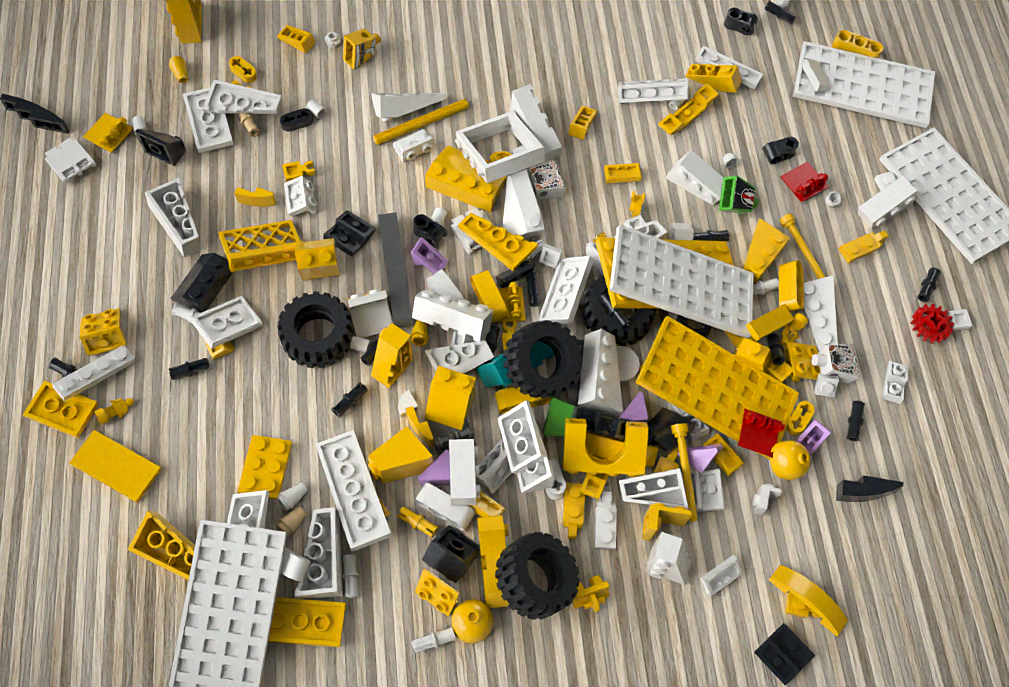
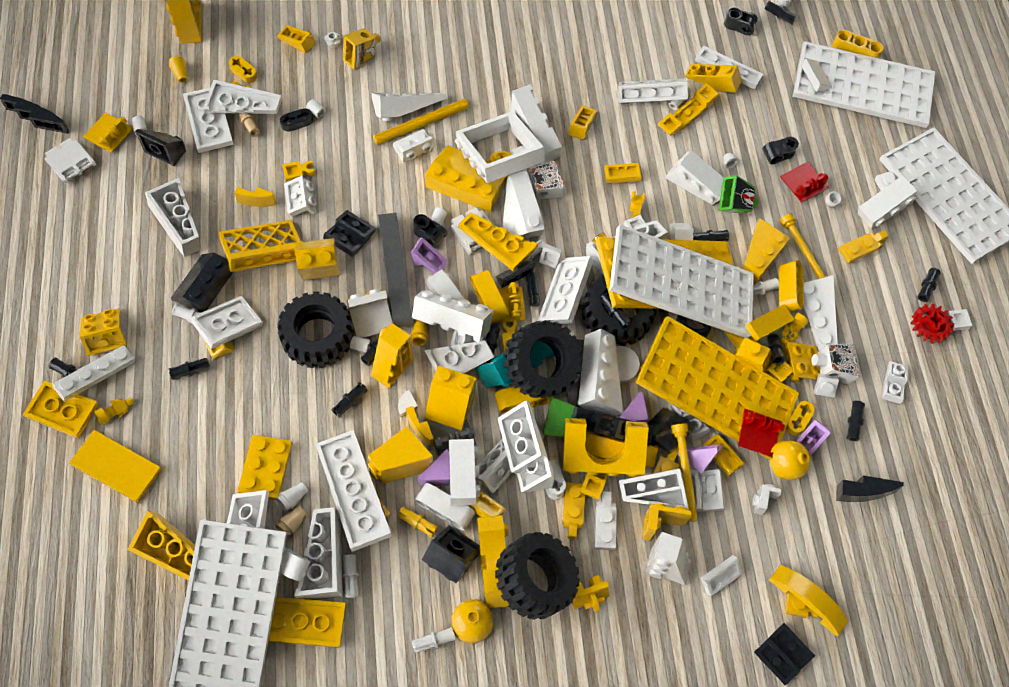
yellow hinge [415,568,459,616] -> none

